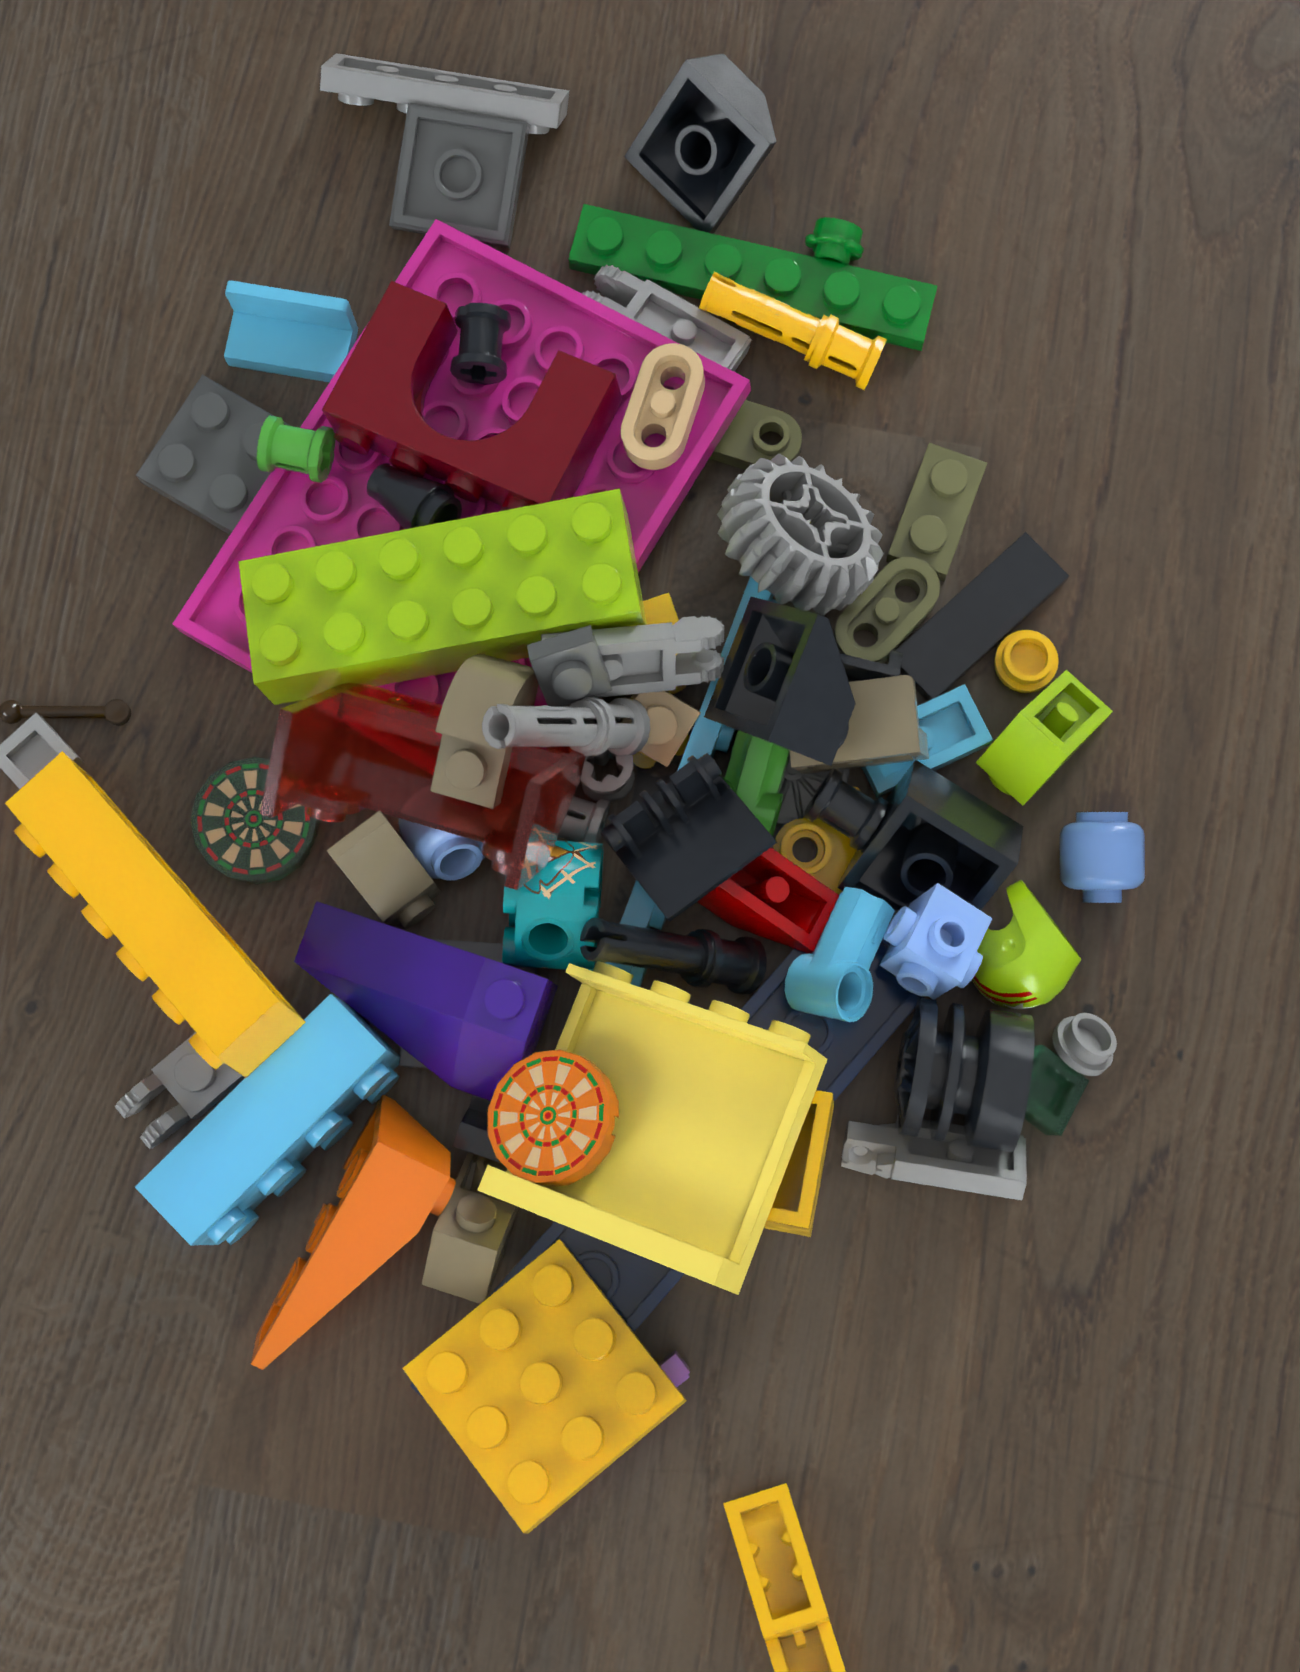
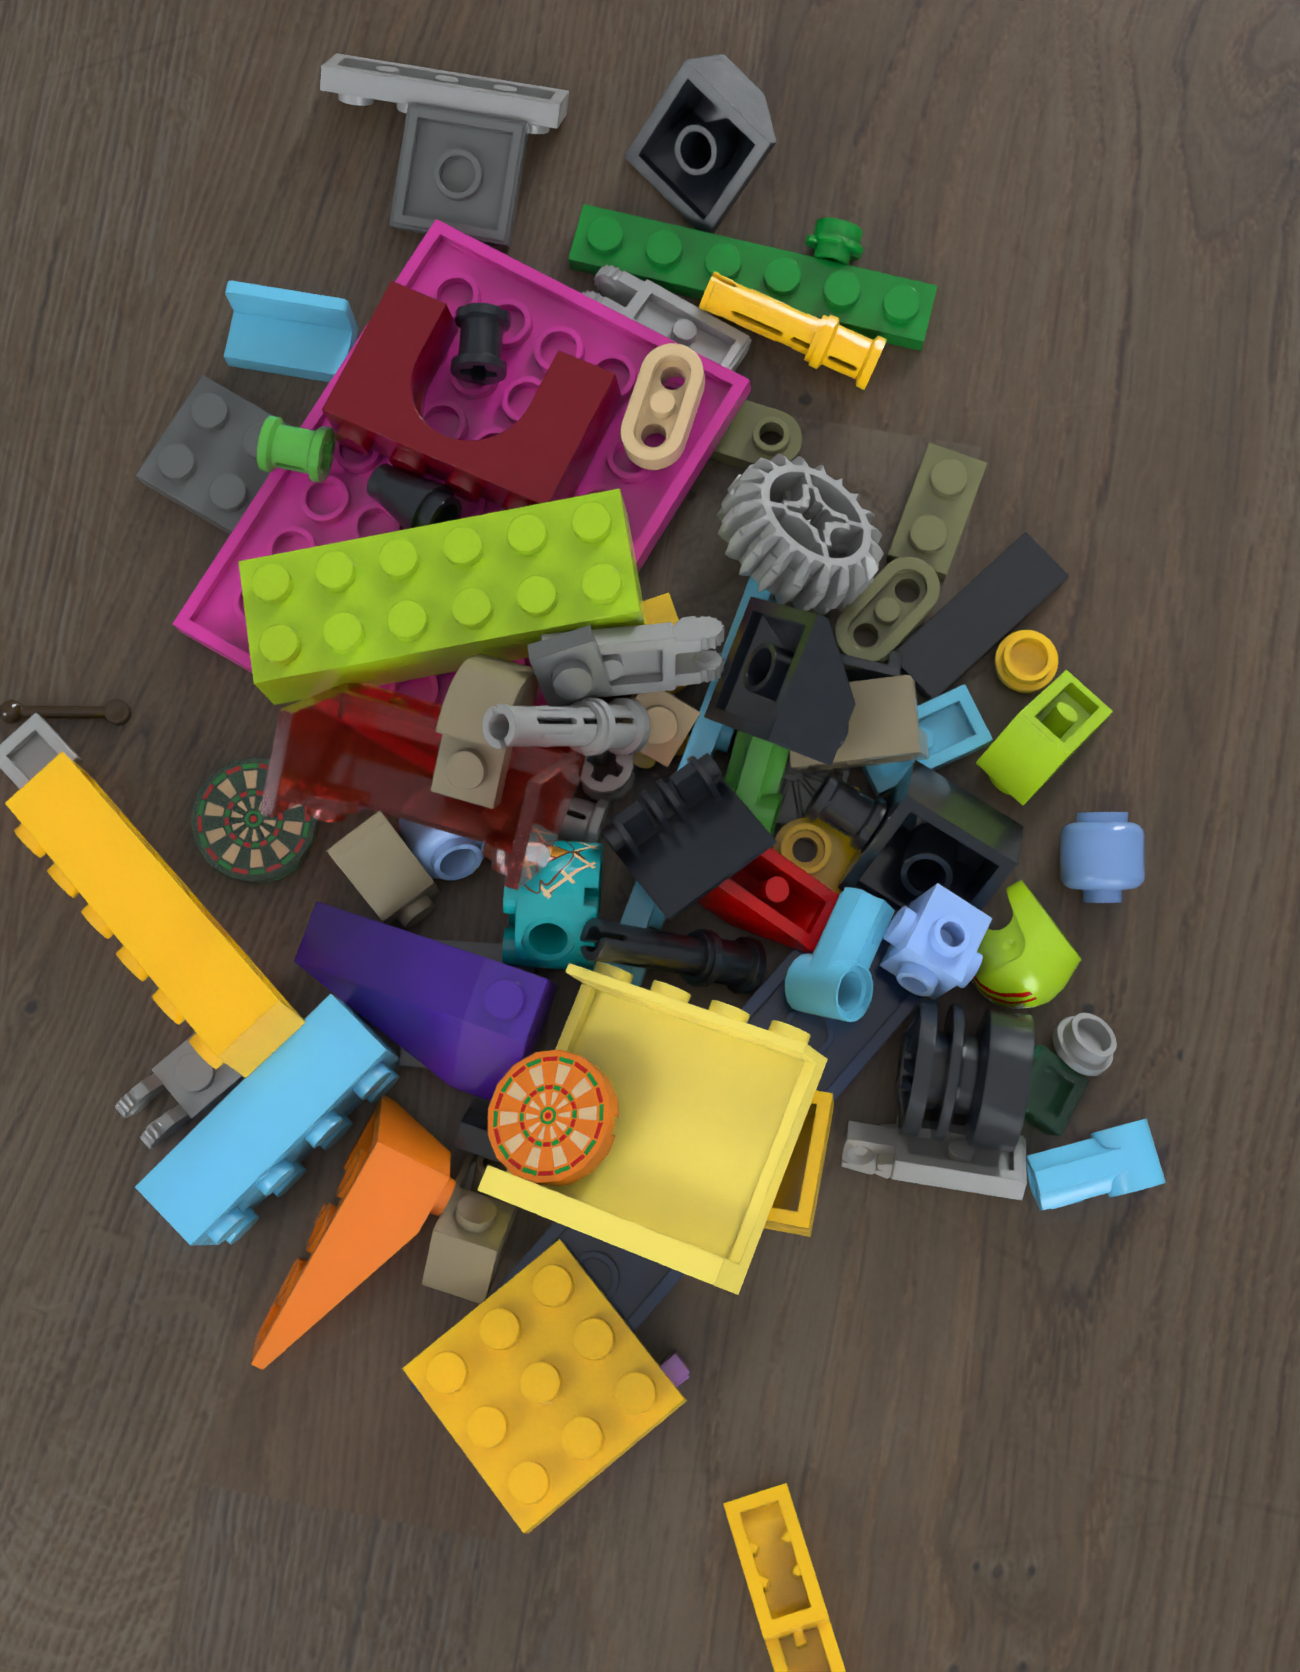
none -> medium azure piece [1026,1118,1166,1211]

